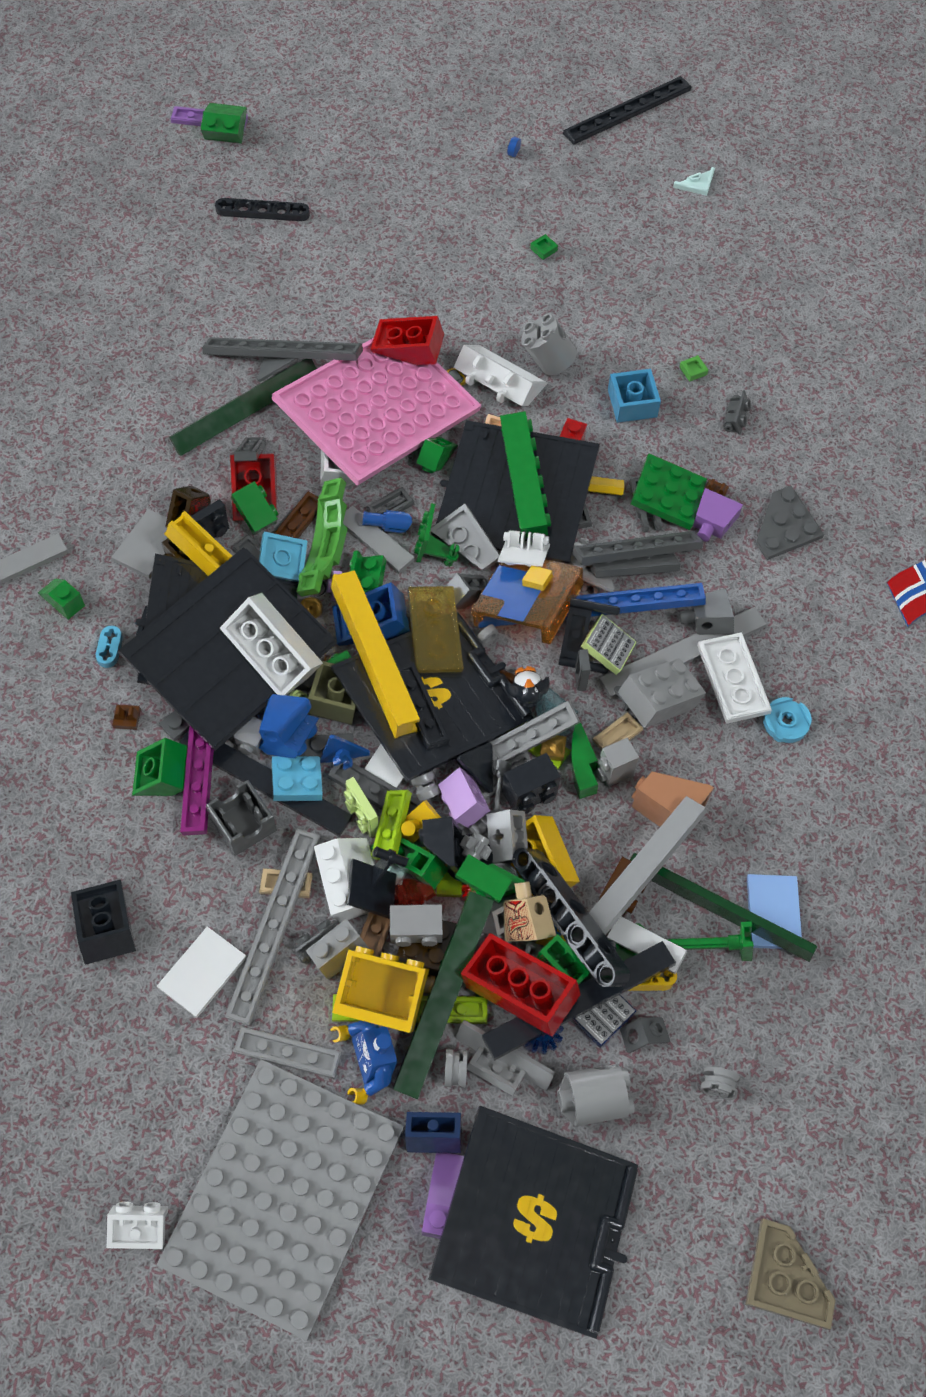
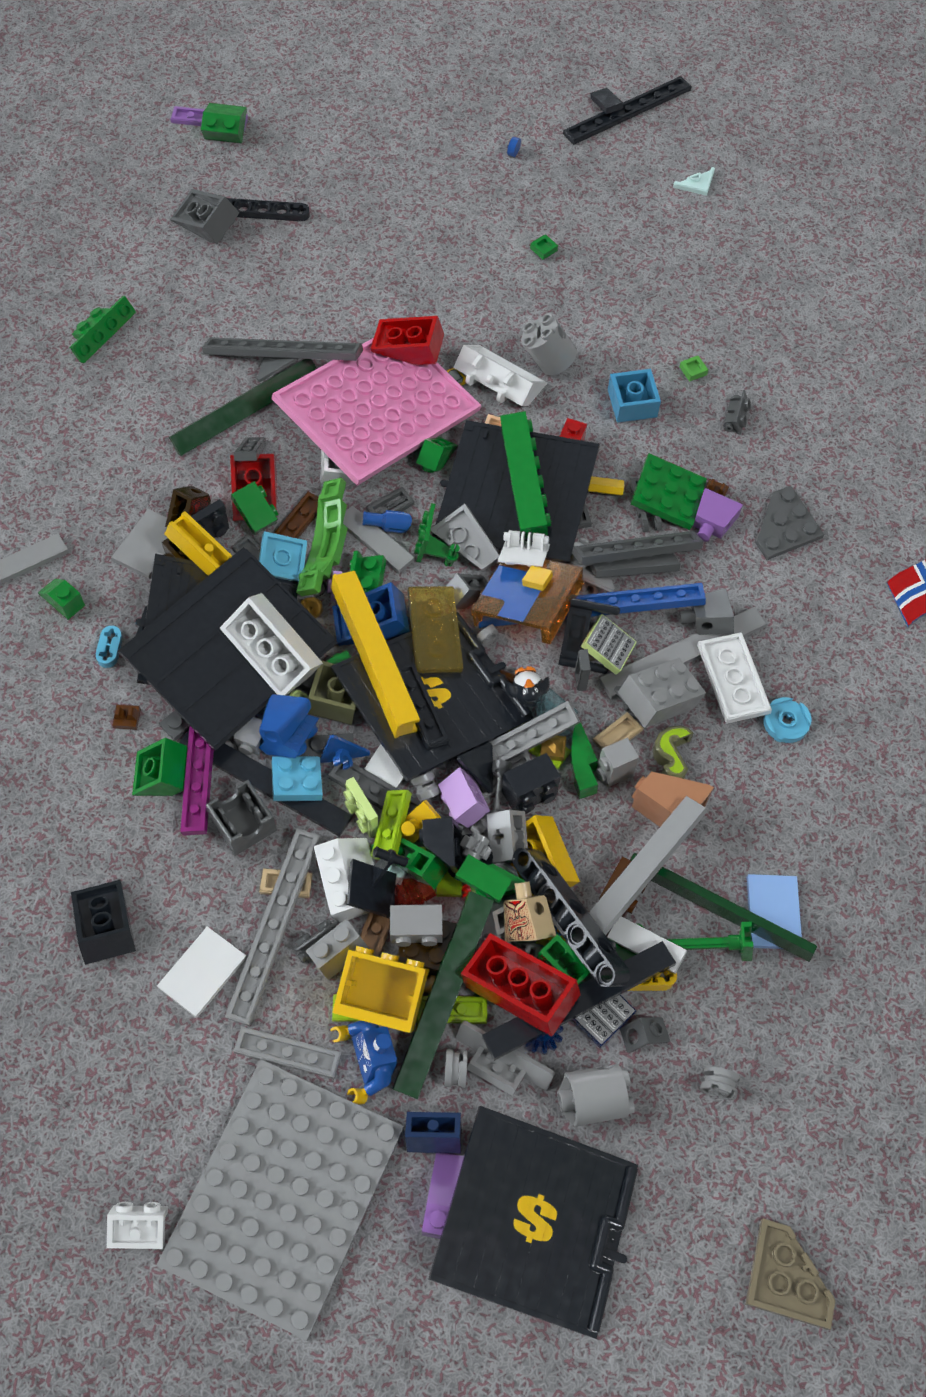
none -> green bracket [69,296,136,363]
none -> dark grey slope [170,189,239,244]
none -> black tile [590,87,623,114]
none -> olive animal [653,725,694,779]

